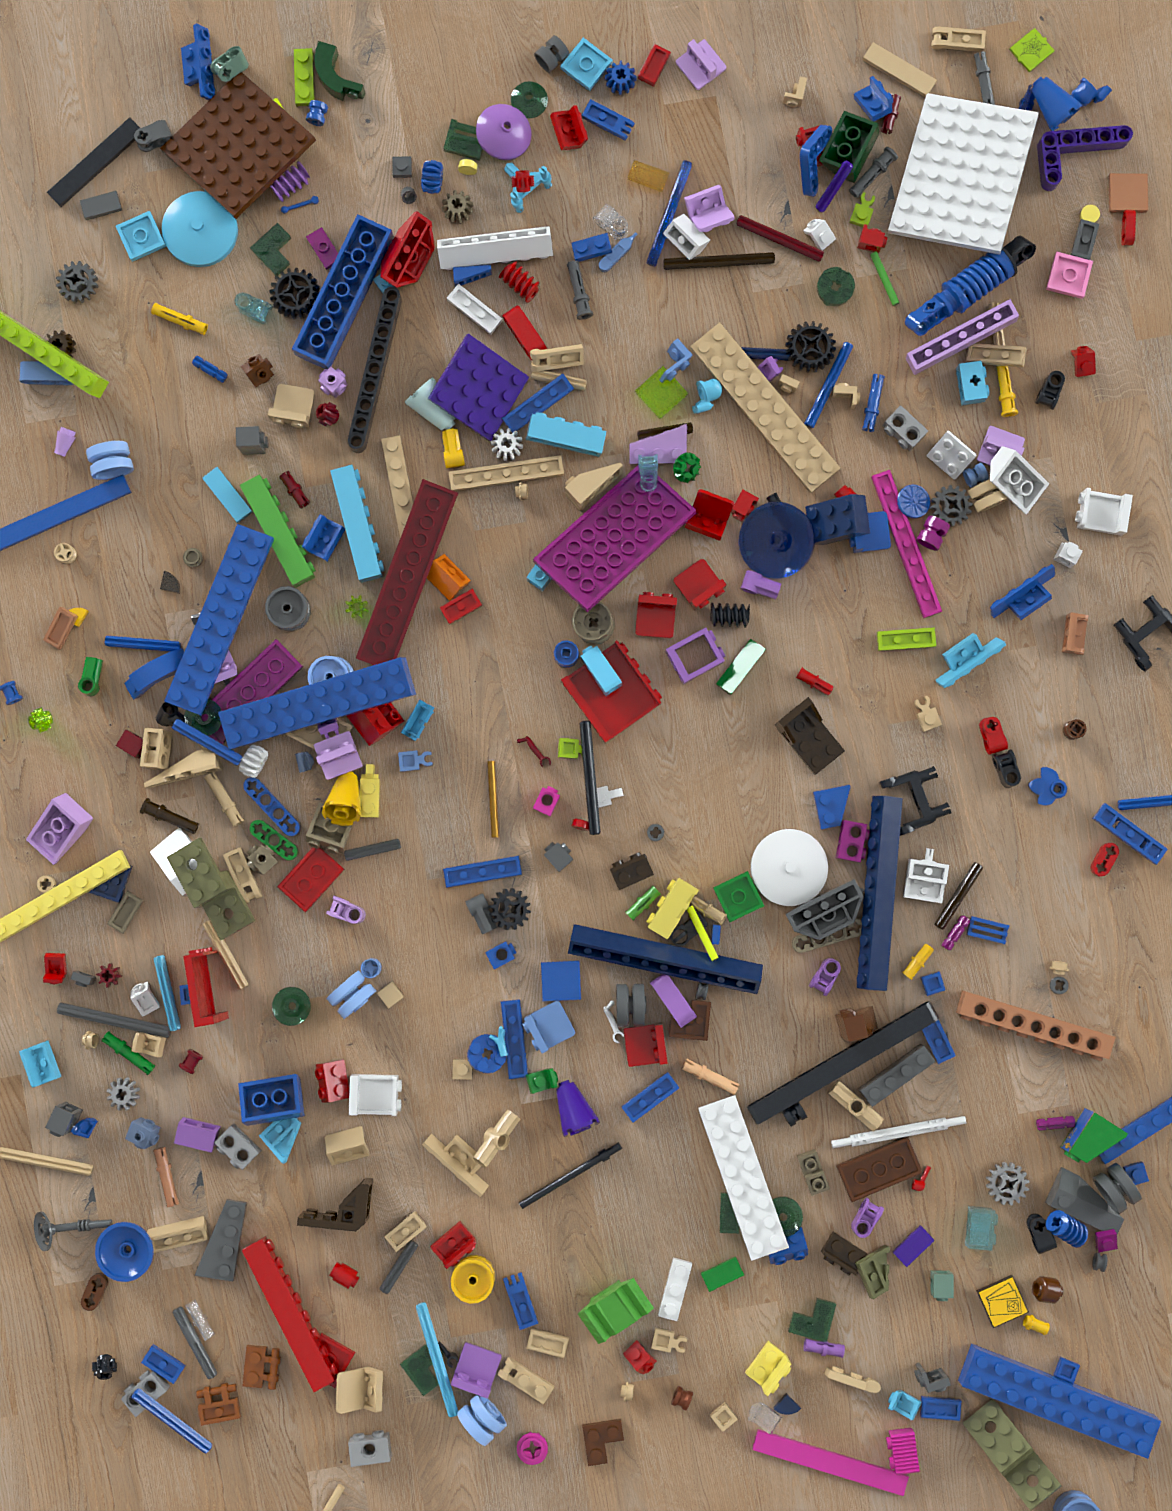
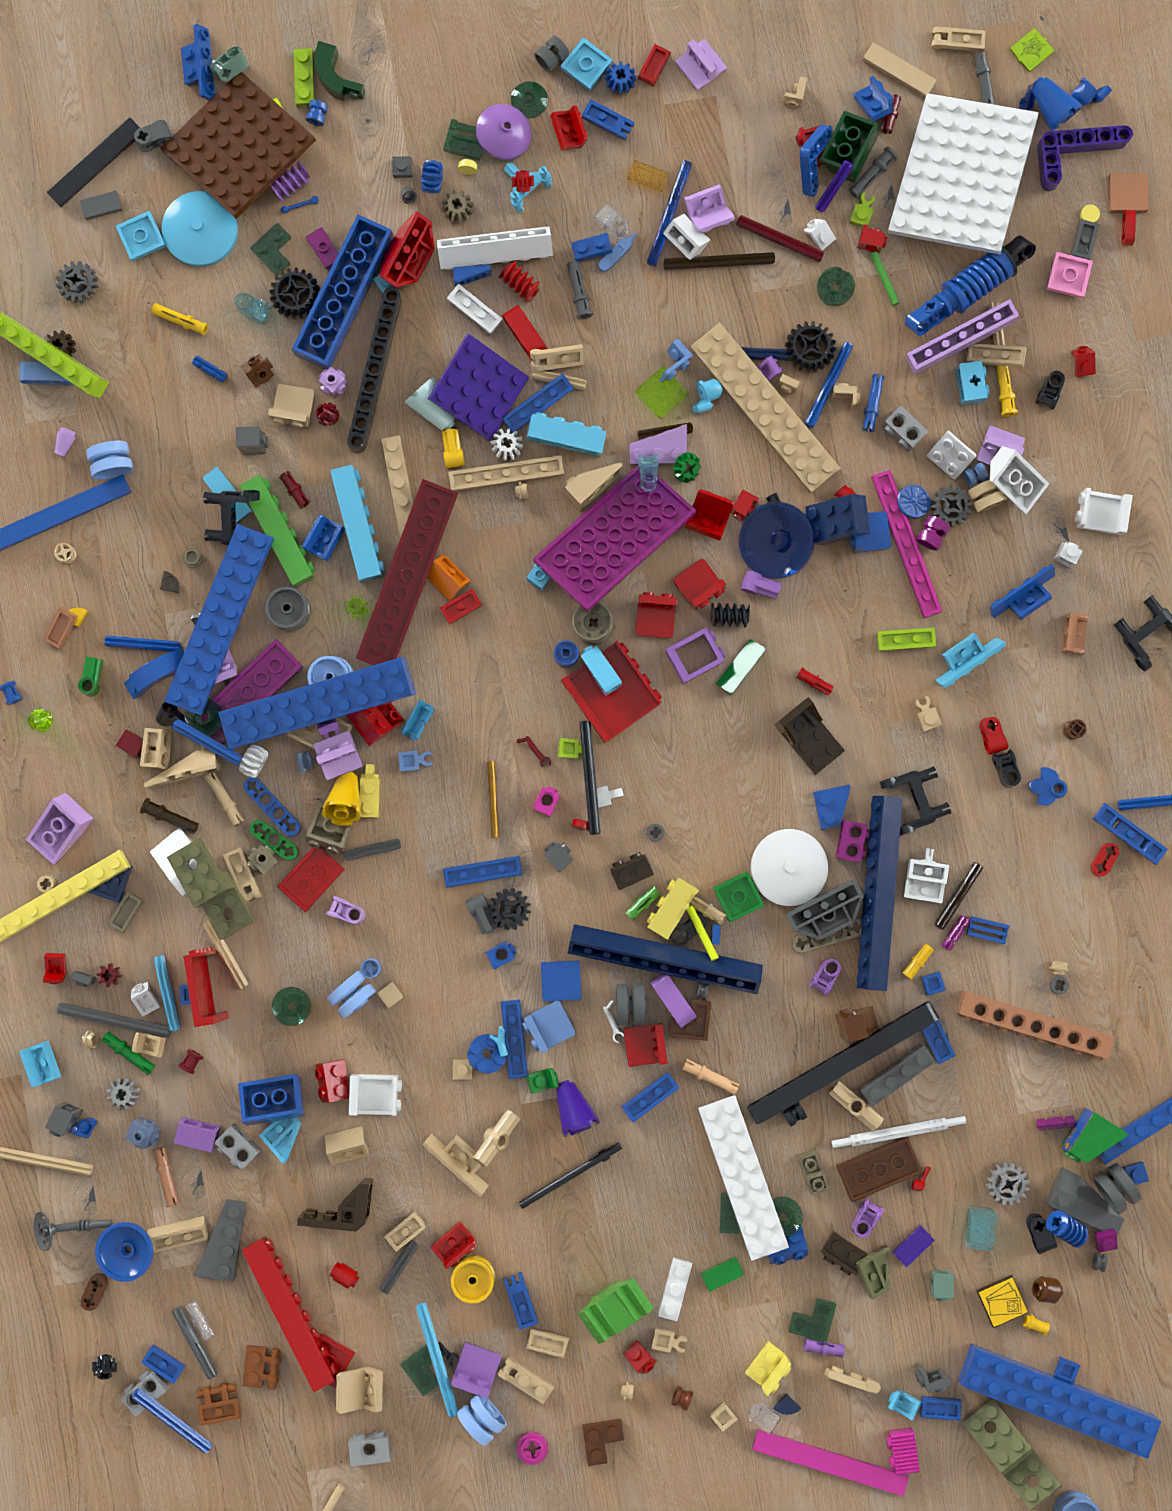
none -> black connector [203,490,260,545]

